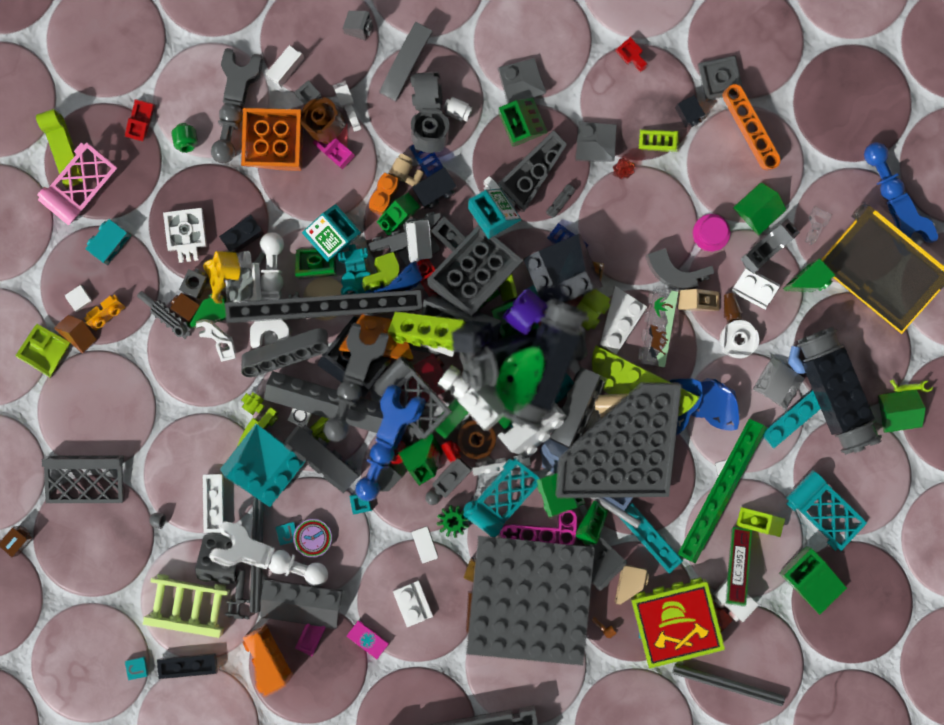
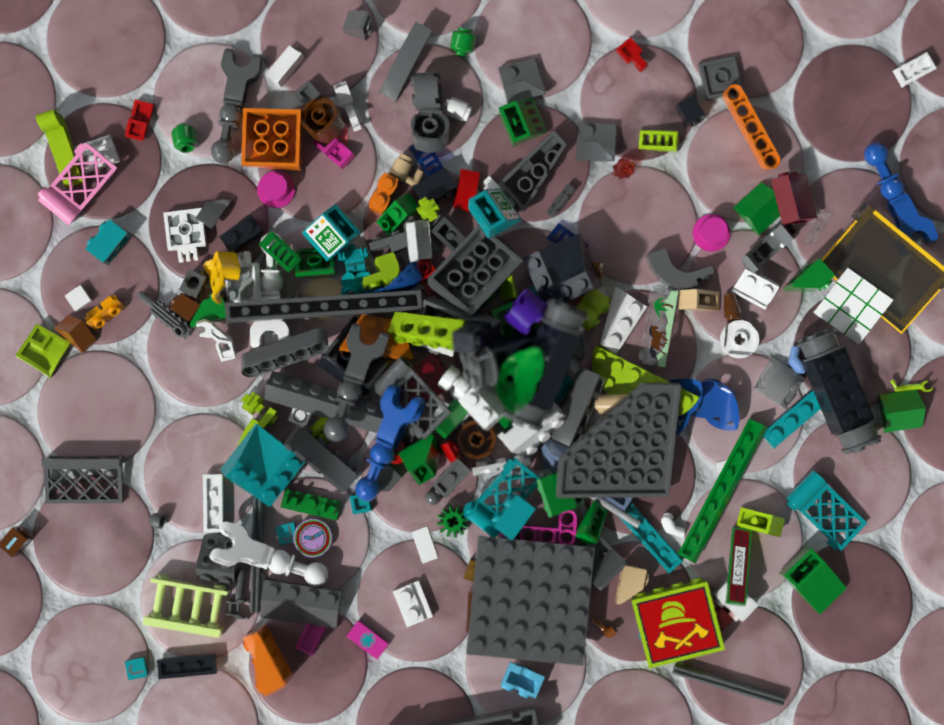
none -> white plate [74,134,120,174]
none -> dark grey slope [196,199,232,229]
none -> dark pink piece [257,171,295,208]
none -> green slope [258,230,301,272]
none -> green plate [280,489,341,520]
none -> lime gear [416,197,440,222]
none -> green head [450,27,477,57]
none -> red slope [453,168,480,211]
none -> teal brick [491,493,535,540]
none -> medium azure cylinder [501,661,545,699]
none -> white arm [661,513,685,538]
none -> dark red brick [771,172,818,225]
none -> white piece [813,268,893,344]
none -> white plate [893,52,937,87]

